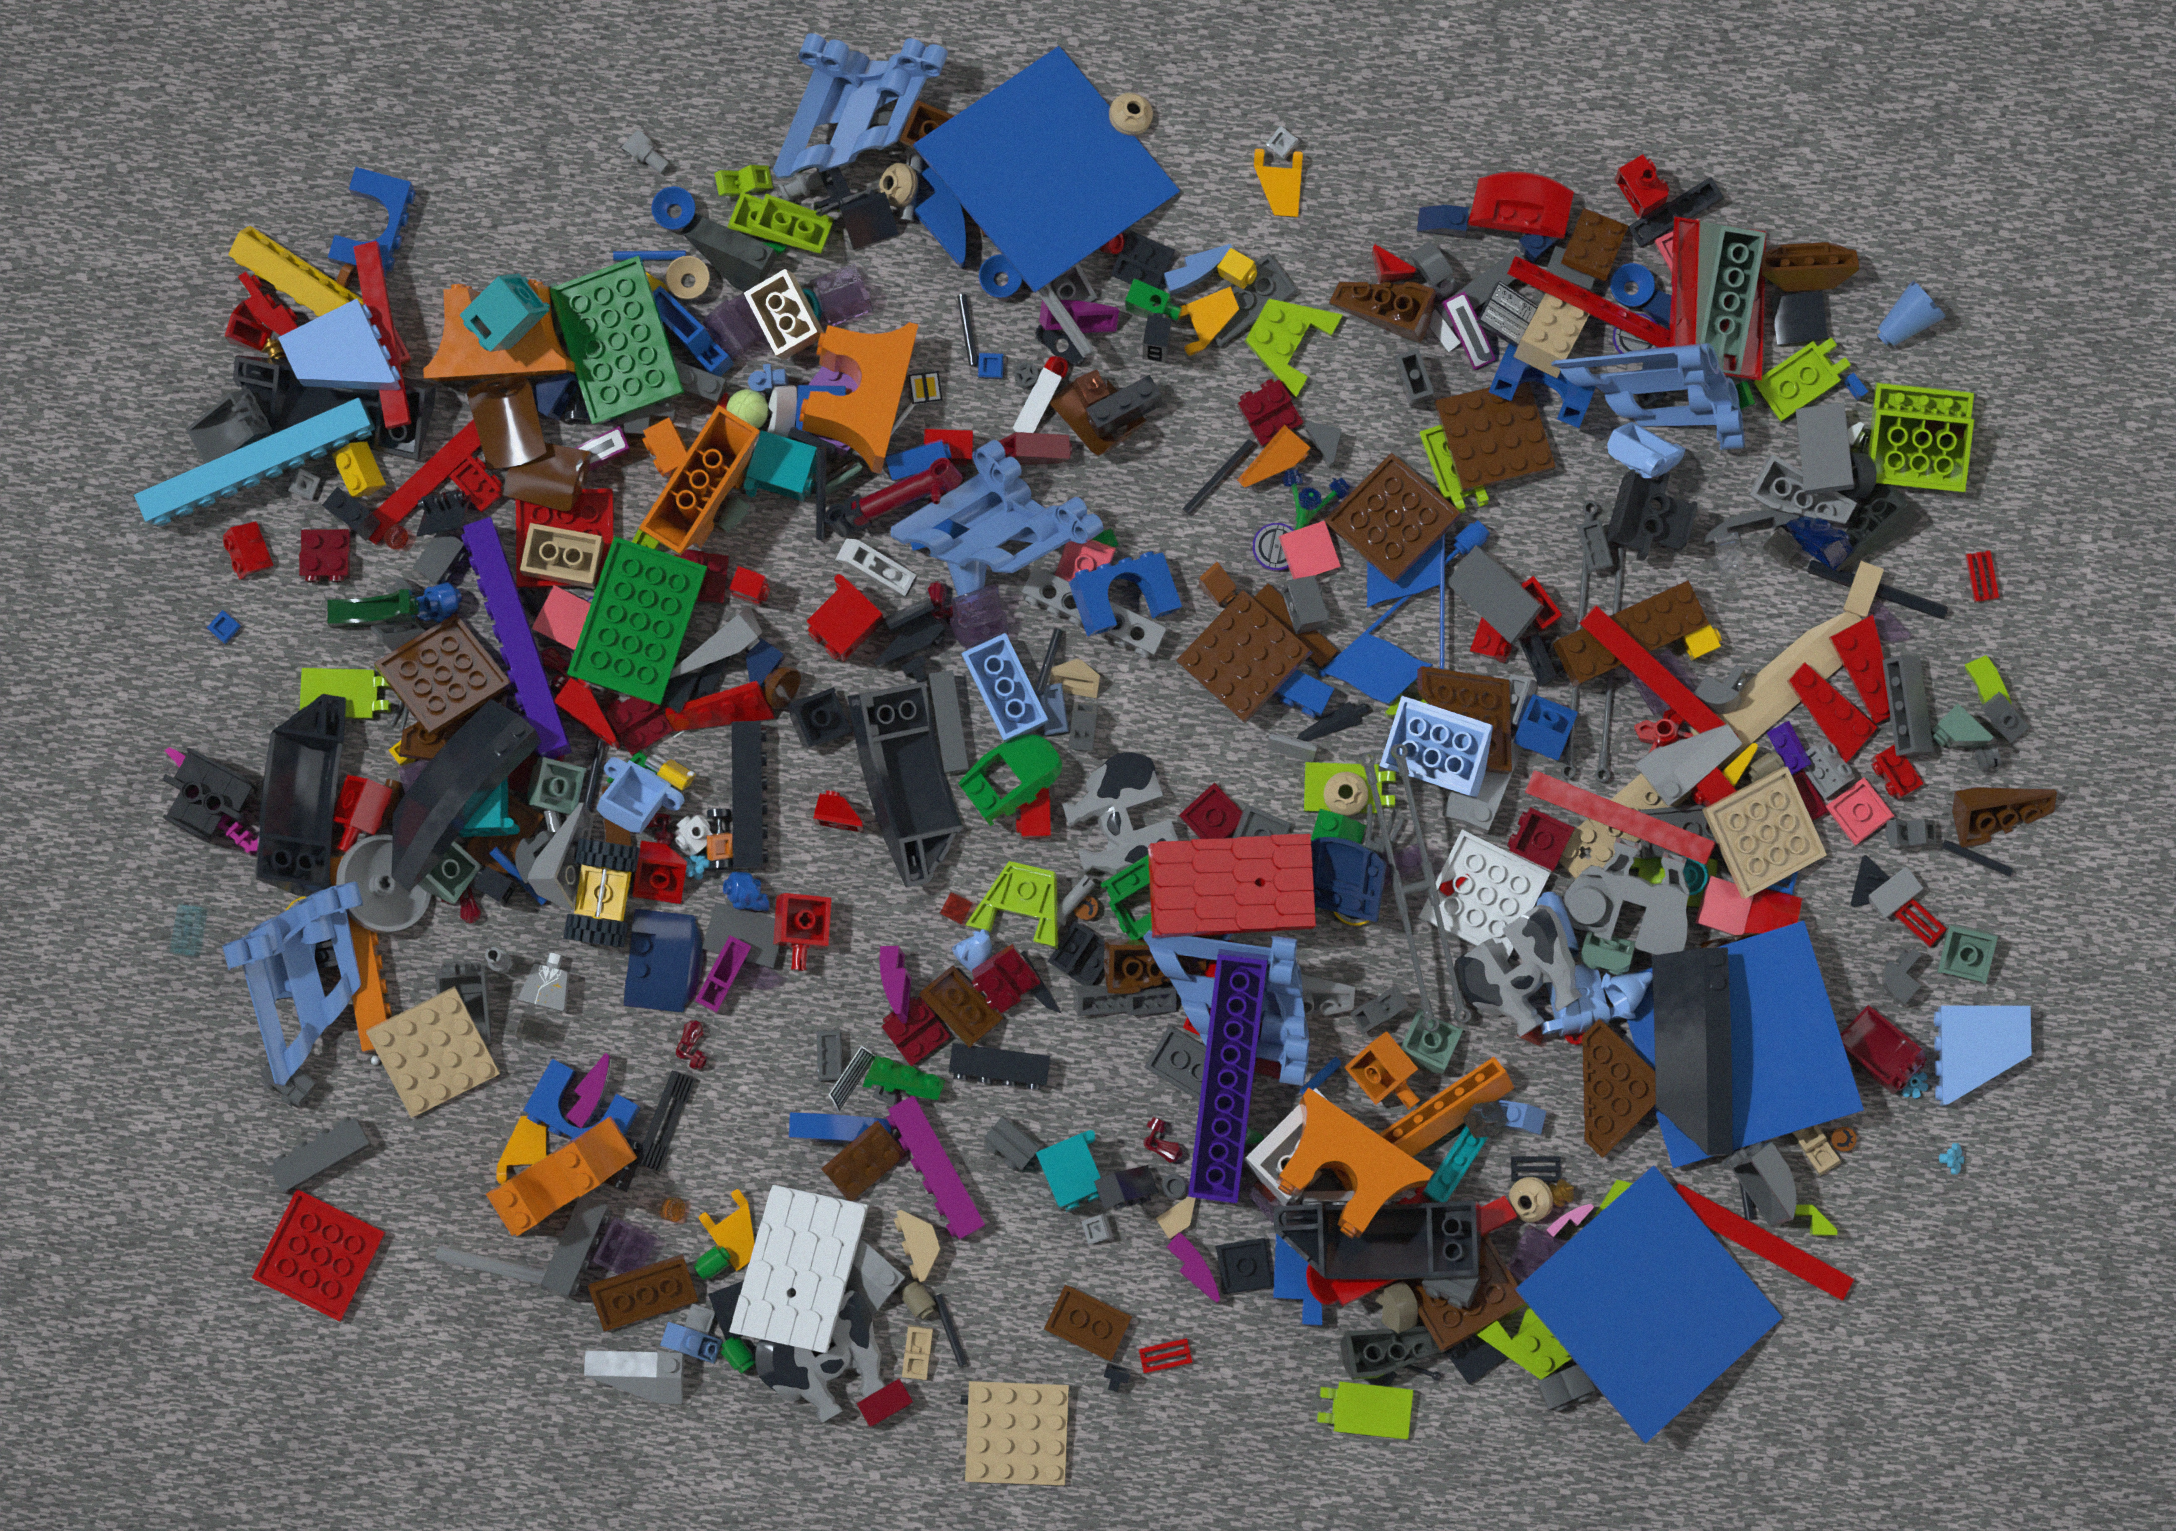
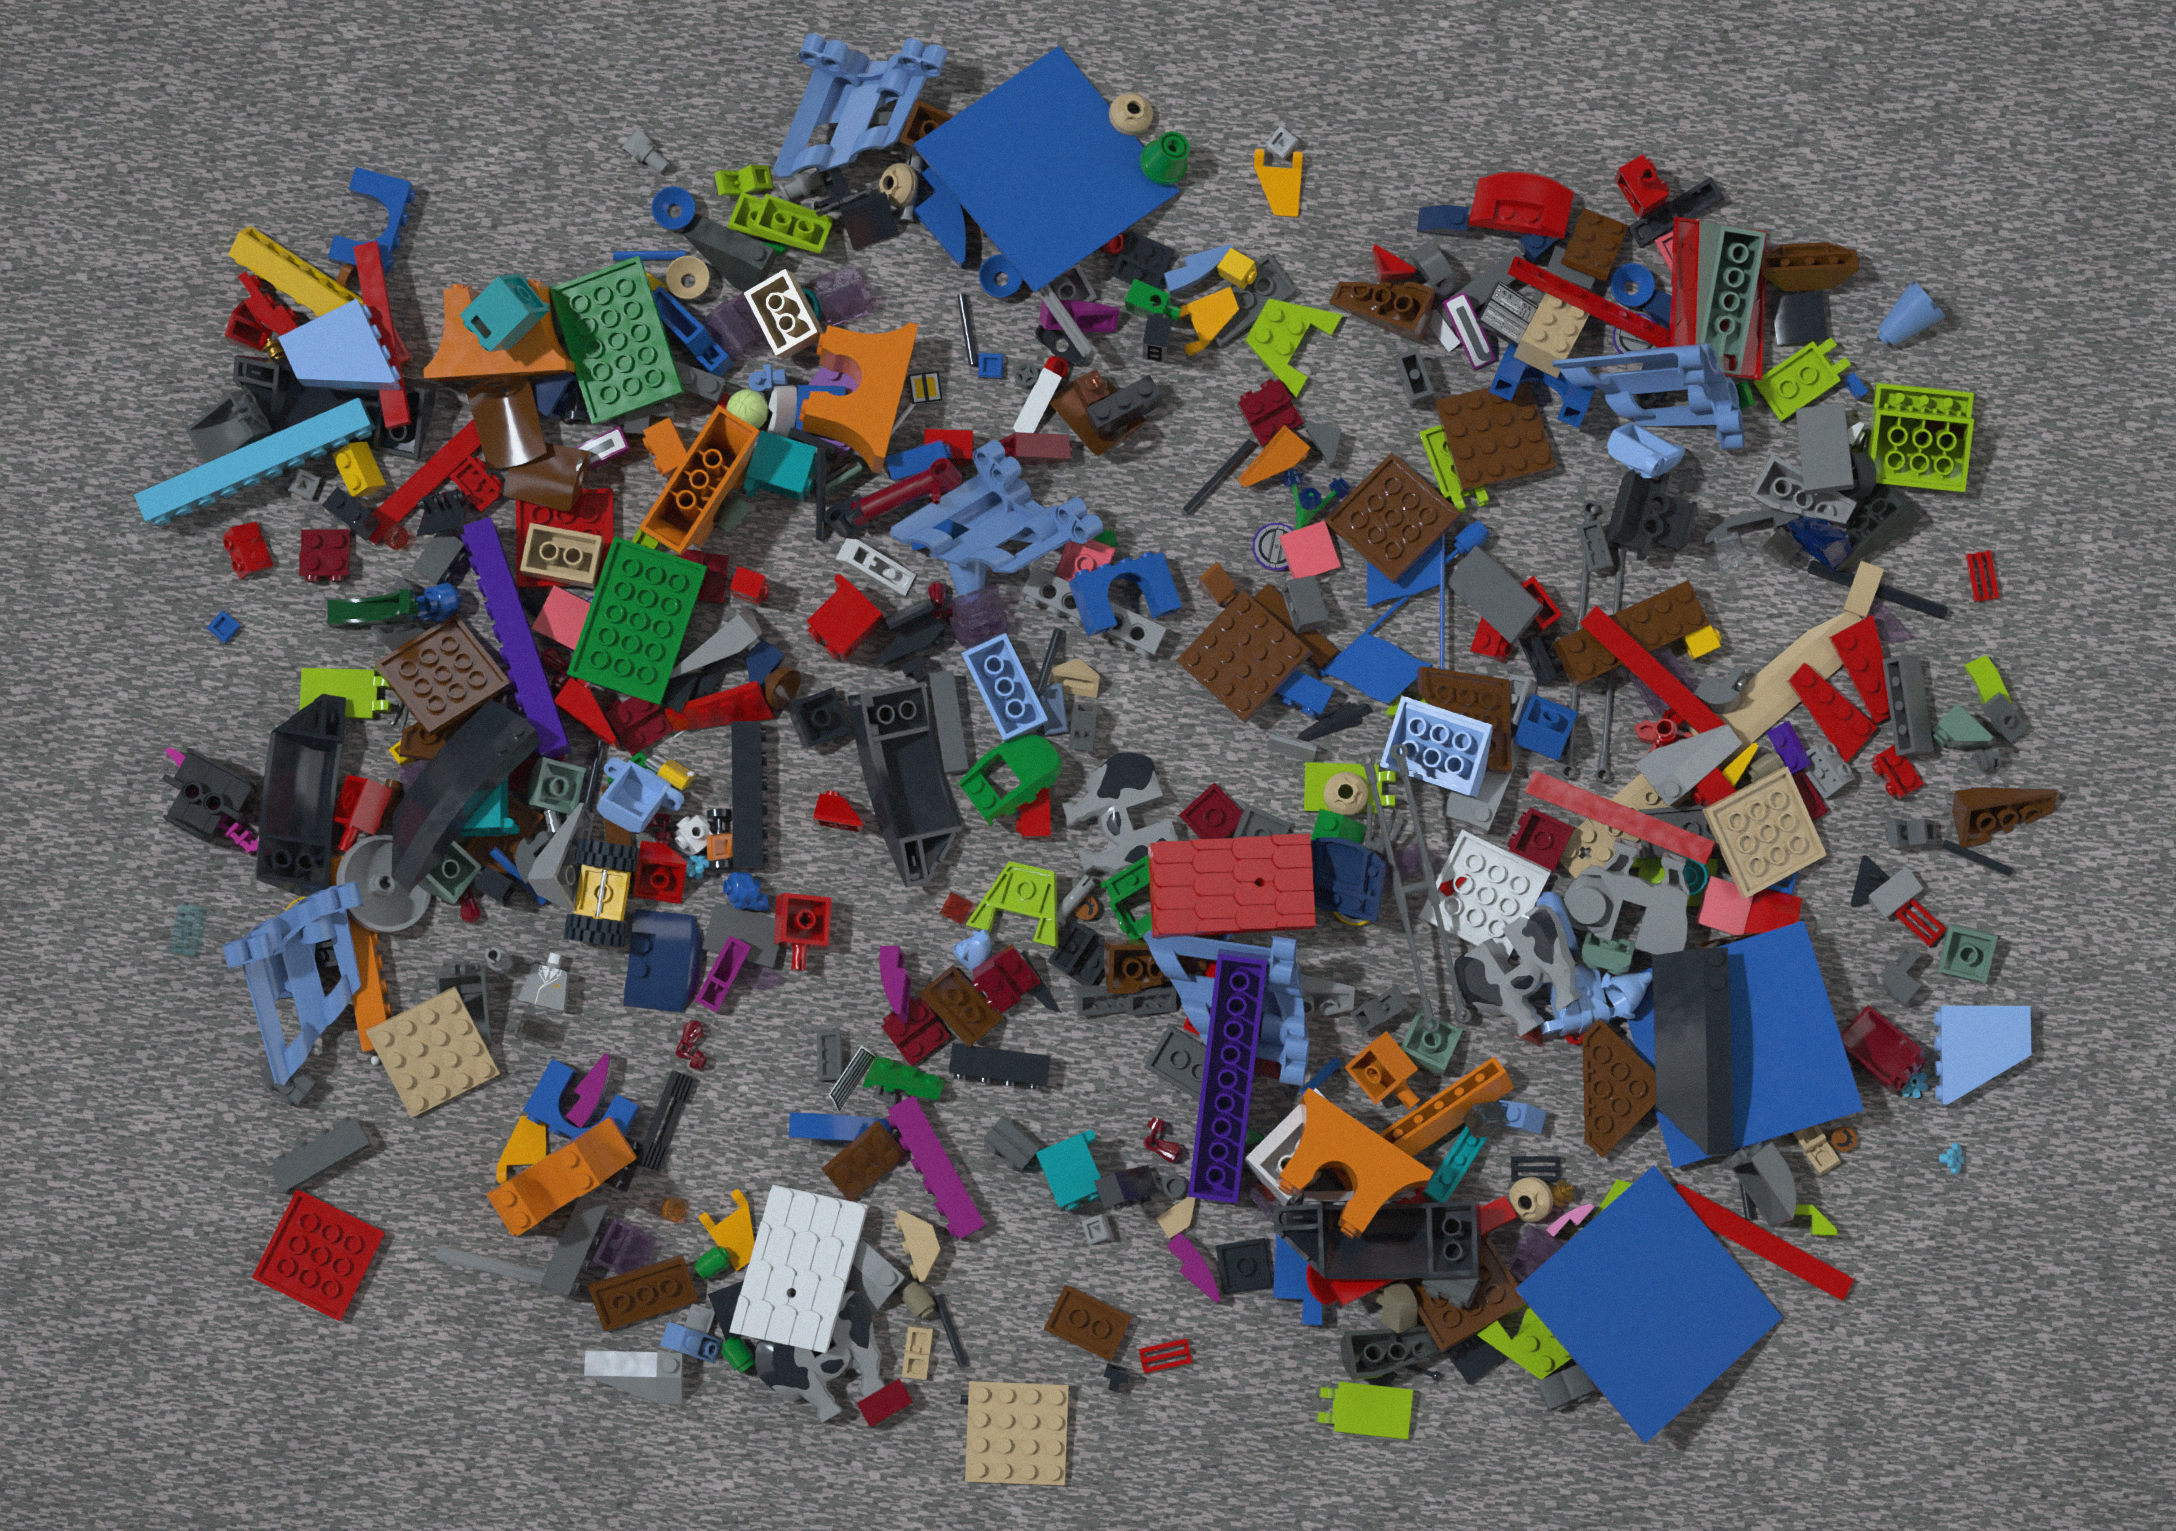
coral tile [1826,777,1894,846] -> none
none -> green piece [1140,131,1190,185]

